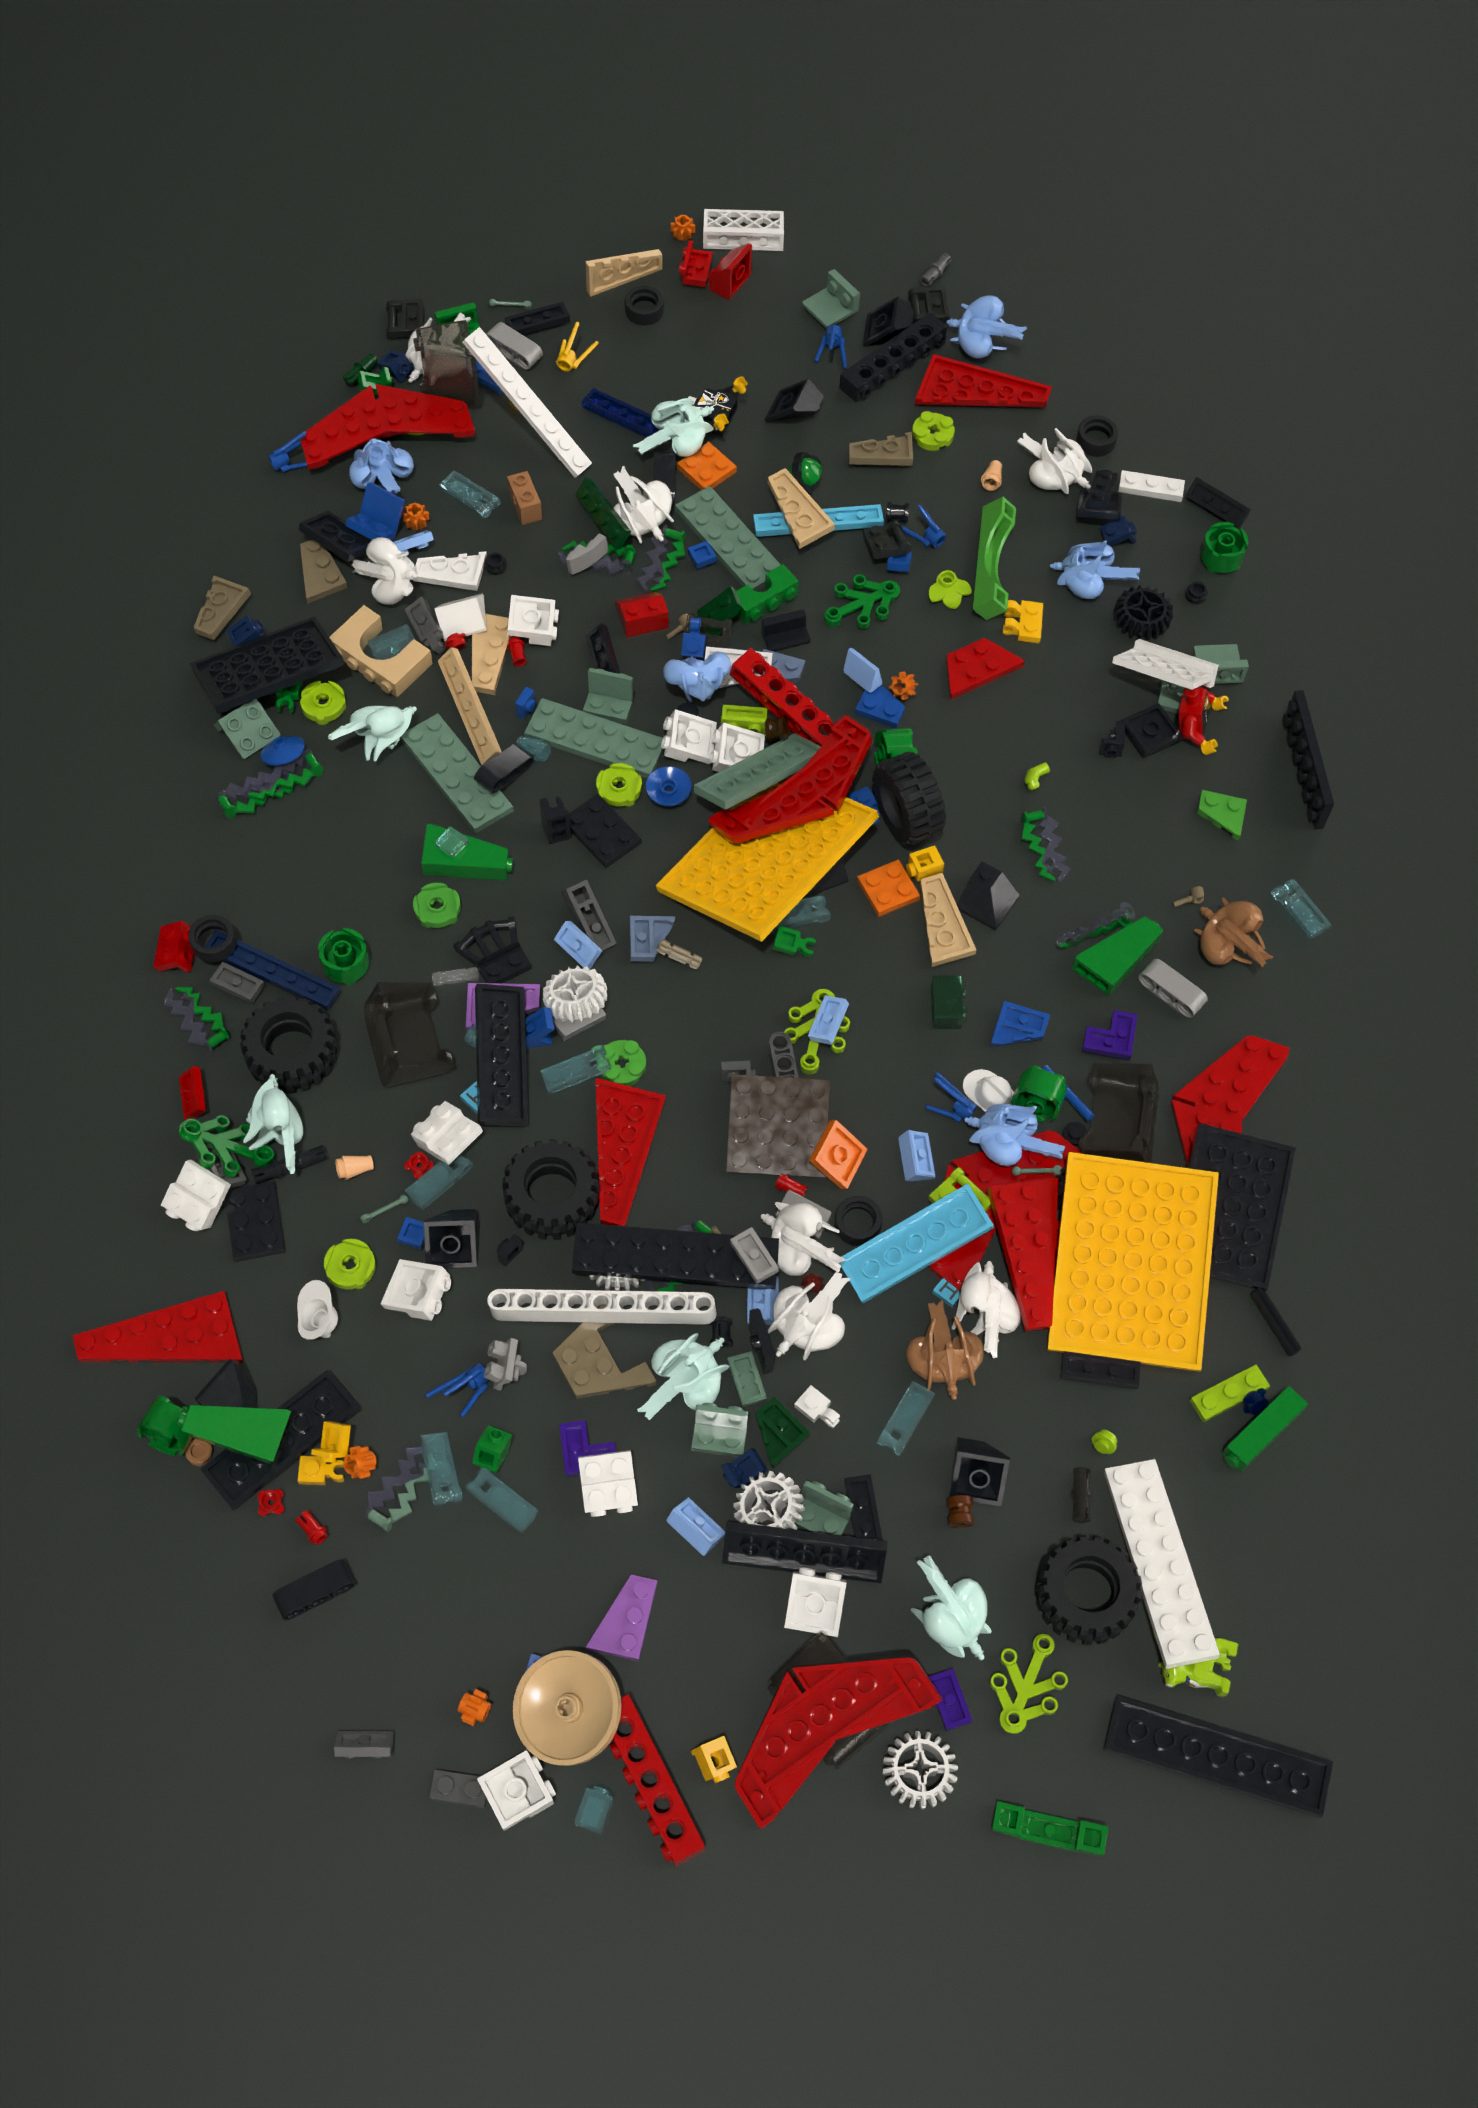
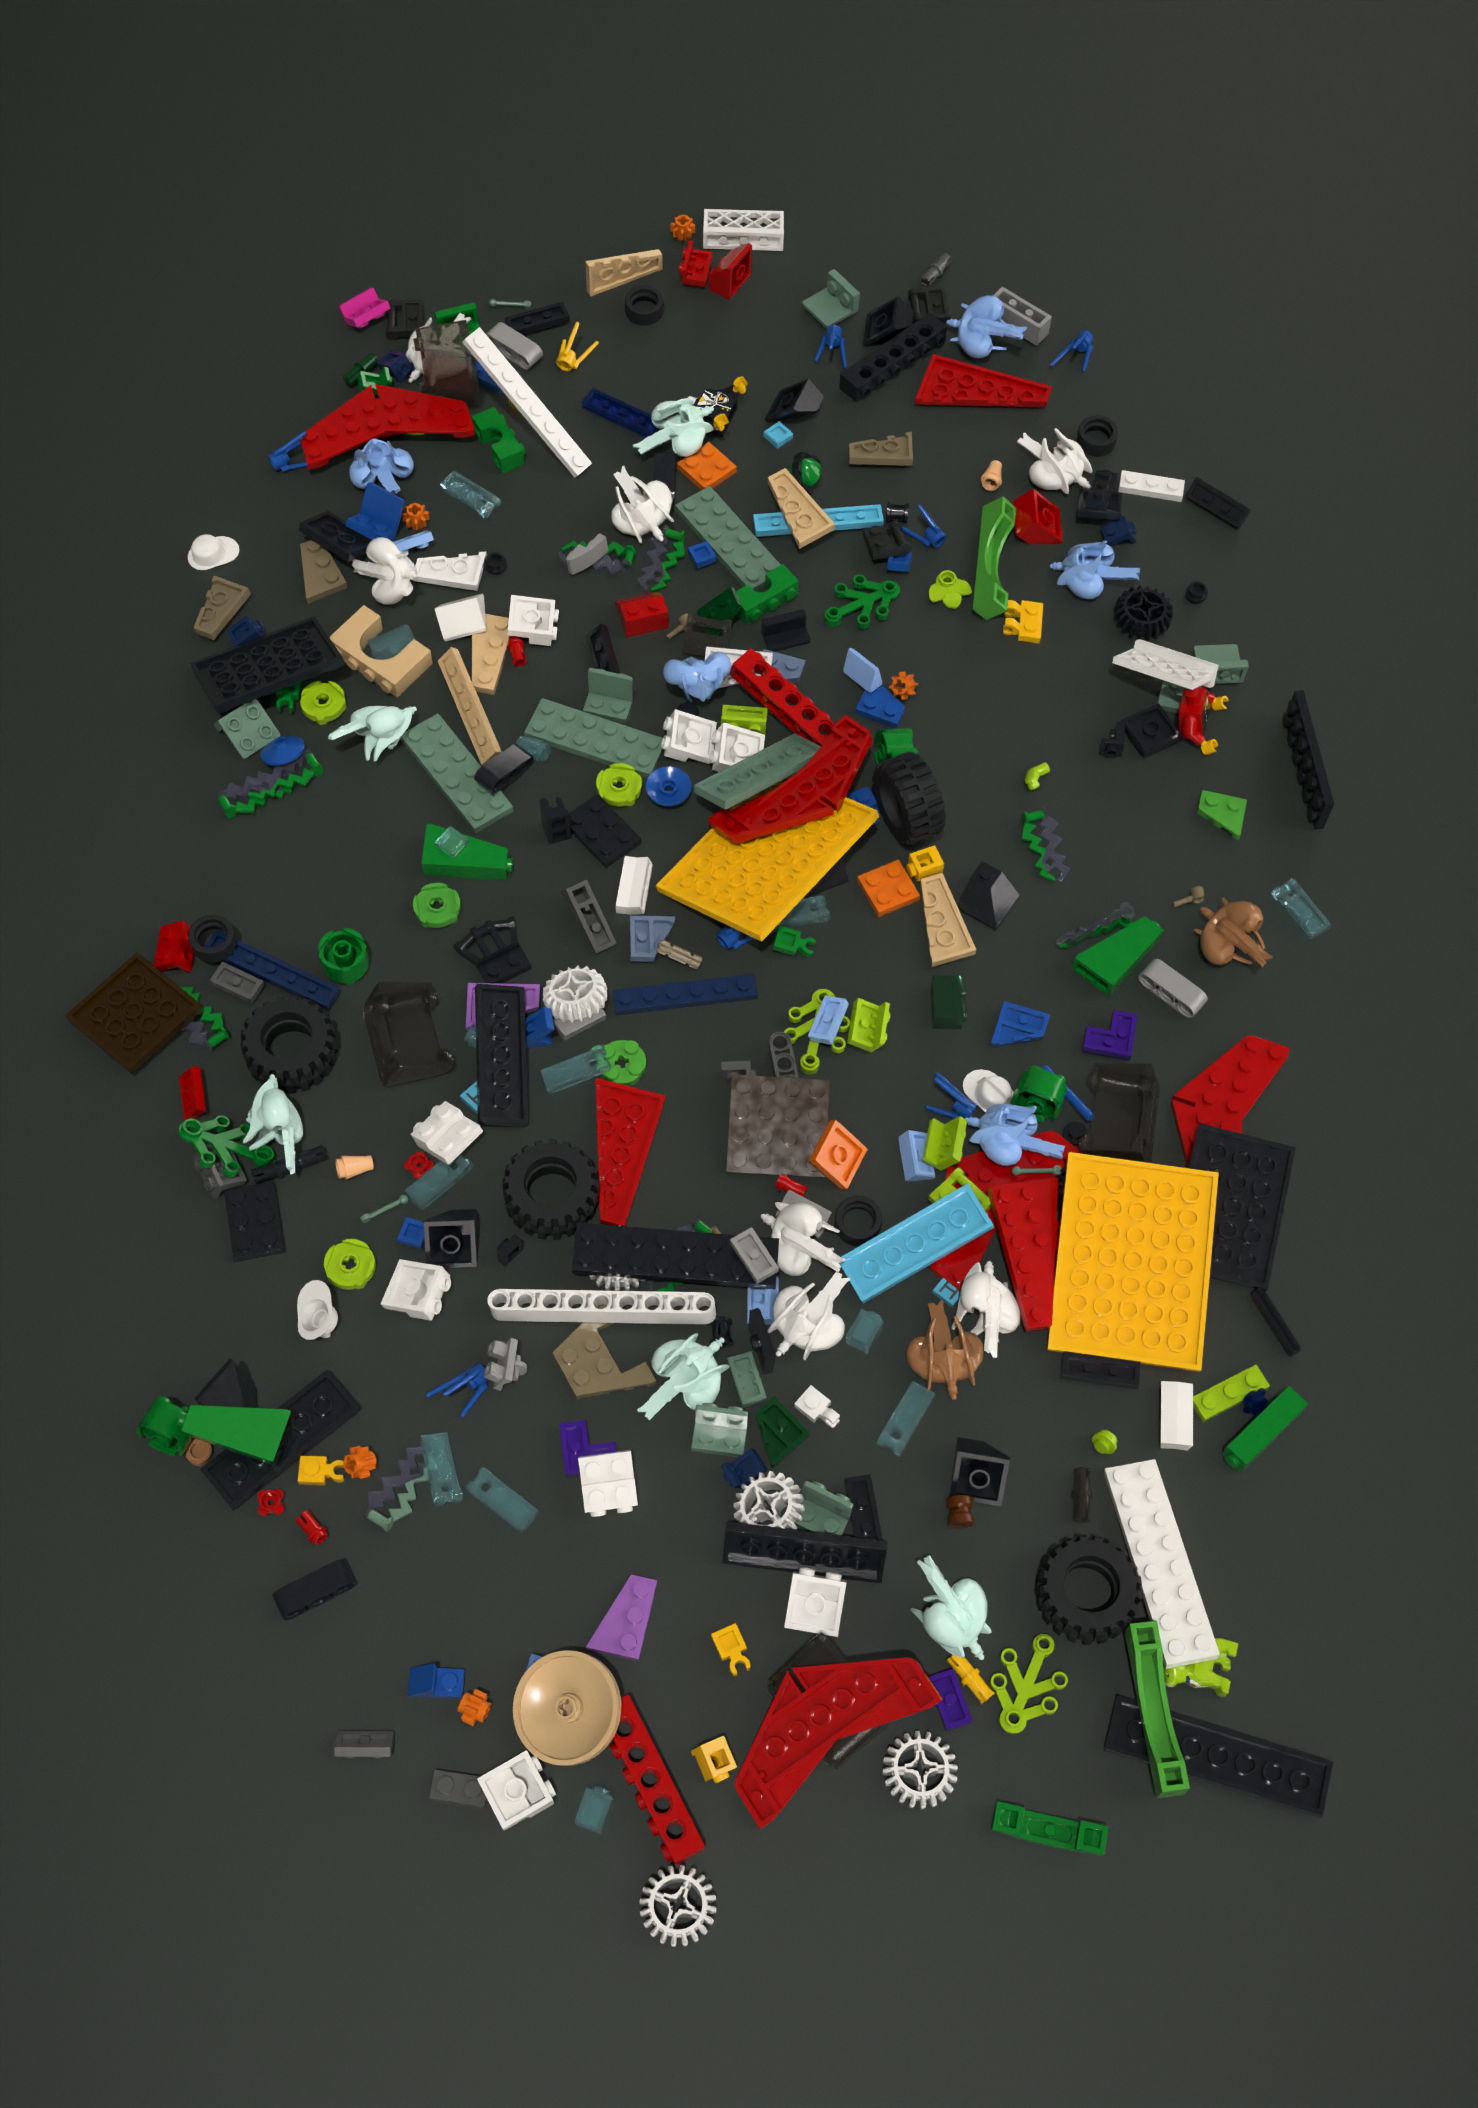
red wing [72,1291,244,1363] -> none
white plate [161,1160,231,1231] -> none
yellow bracket [311,1421,351,1462] -> none
dark grey hinge [404,597,446,655] -> none
clear axle [432,967,479,986] -> none
red plate [445,633,467,651] -> none
green brick [472,1425,512,1473] -> none
medium nougat brick [507,471,542,525] -> none
blue plate [515,687,536,719] -> none
light blue plate [554,921,602,969] -> none
dark green plate [575,478,631,549] -> none
light blue slope [667,1497,725,1556] -> none
blue plate [681,618,706,658] -> none
dark brown wheel [765,717,789,741] -> none
clear red plate [801,1272,825,1293] -> none
lime plate [912,411,955,451] -> none
red wing [946,638,1025,700] -> none
green brick [1200,522,1248,573] -> none
none -> dark brown plate [65,952,203,1074]
none -> white piece [188,534,240,570]
none -> dark pink bracket [339,288,391,328]
none -> blue slope [407,1663,465,1699]
none -> green arch [472,407,526,474]
none -> dark blue plate [613,974,758,1015]
none -> white piece [616,856,653,915]
none -> white gear [640,1865,716,1947]
none -> yellow plate [711,1623,750,1677]
none -> blue plant [716,925,755,950]
none -> medium azure tile [763,421,793,449]
none -> clear light blue brick [845,1309,884,1355]
none -> lime bracket [847,998,890,1053]
none -> lime bracket [922,1116,967,1171]
none -> yellow pin [946,1655,995,1705]
none -> light grey brick [993,287,1052,346]
none -> red slope [1013,489,1063,544]
none -> blue plant [1050,330,1094,372]
none -> bright green arch [1125,1621,1190,1798]
none -> white piece [1161,1381,1193,1451]

